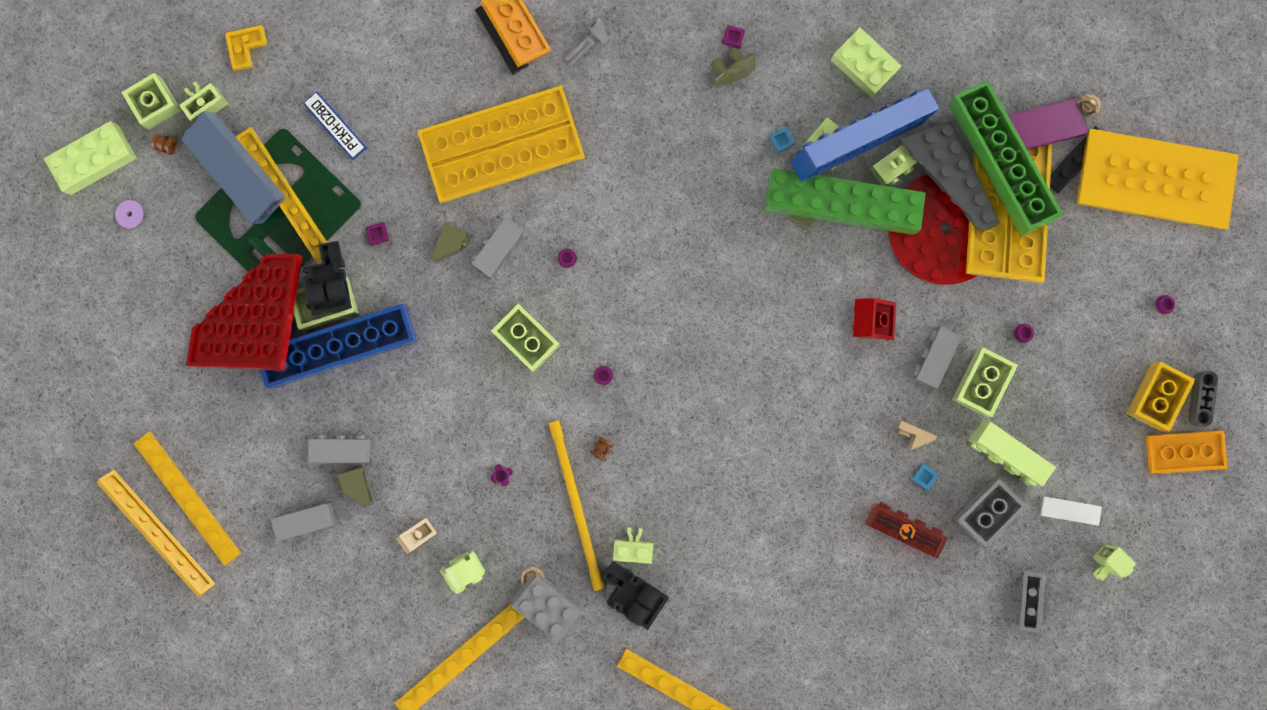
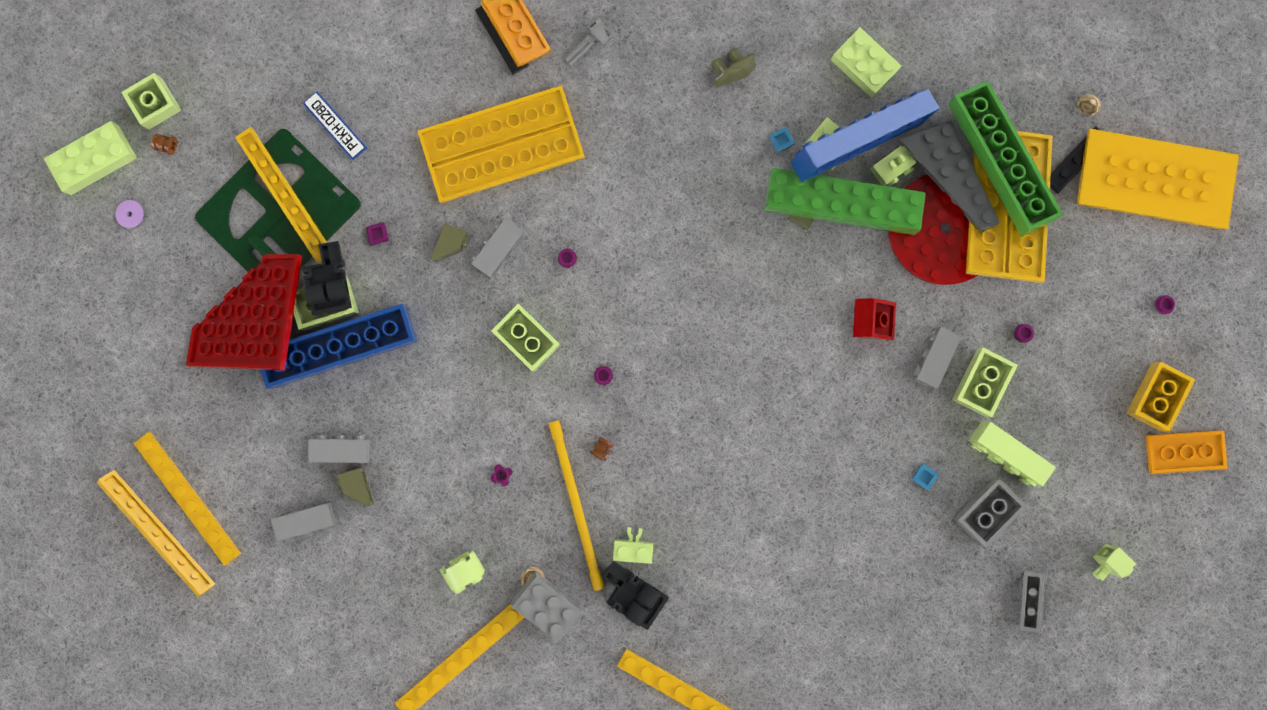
yellowish green brick [179,81,228,123] -> none
sand blue brick [181,112,286,224] -> none
yellow plate [225,25,268,71] -> none
tan slope [396,518,437,554] -> none
magenta tile [722,25,745,49] -> none
clear red brick [864,502,948,559] -> none
tan slope [895,421,937,450] -> none
magenta tile [1008,98,1088,150] -> none
white tile [1040,496,1102,526] -> none
dark grey beam [1188,371,1218,427] -> none

